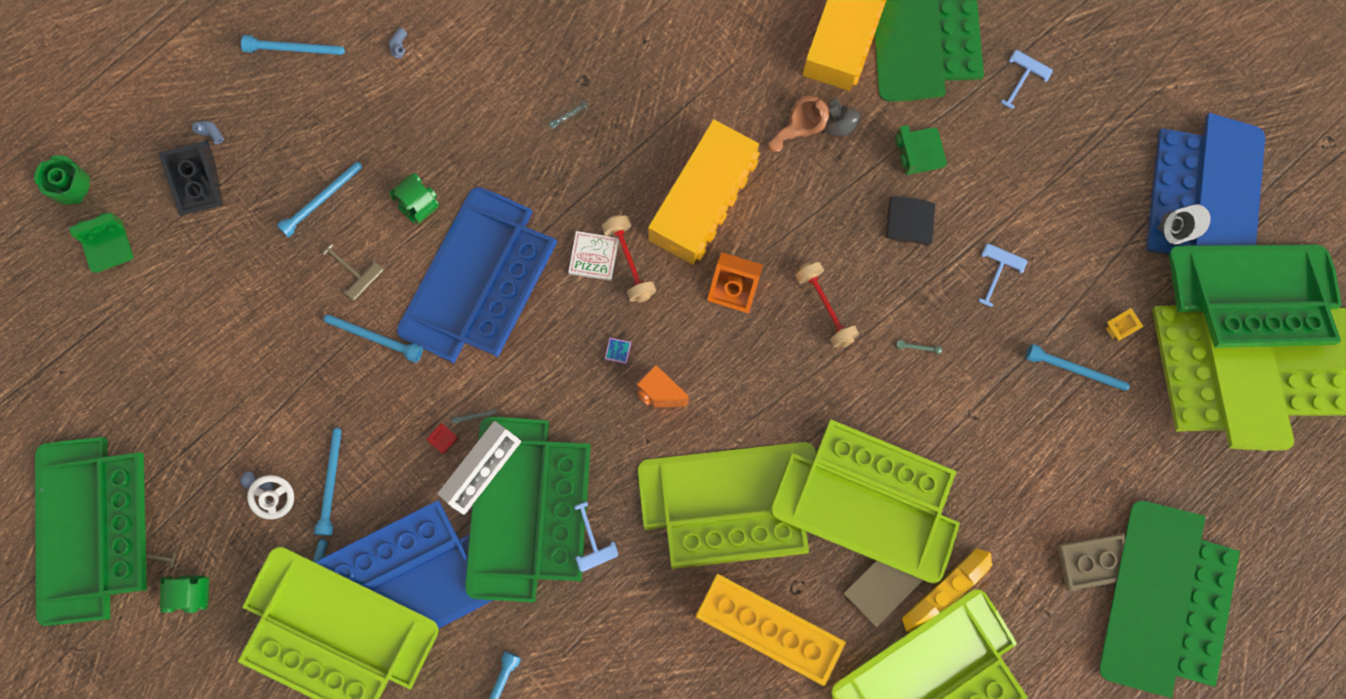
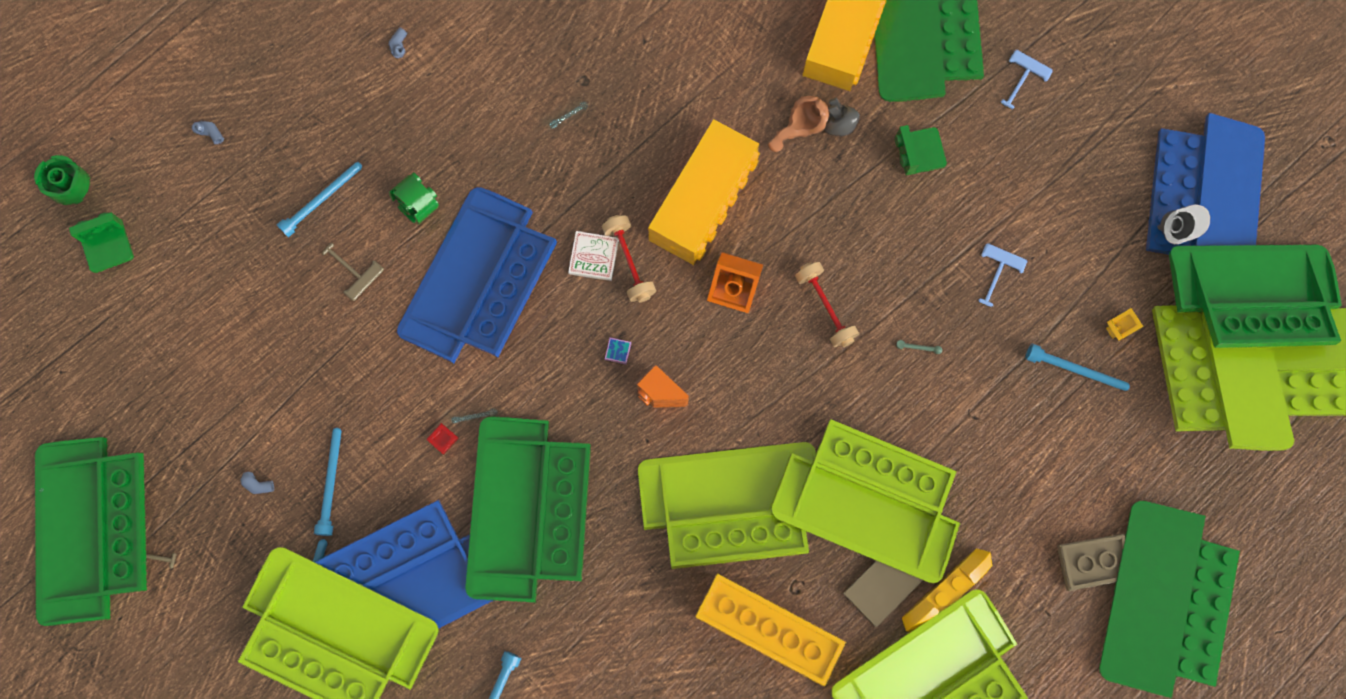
black slope [158,140,223,216] -> none
green brick [159,575,210,613] -> none
dark azure piece [241,35,345,55] -> none
white piece [247,475,294,519] -> none
dark azure piece [323,314,423,363] -> none
white brick [437,421,521,515] -> none
light blue piece [574,502,618,572] -> none
black slope [886,196,936,246] -> none

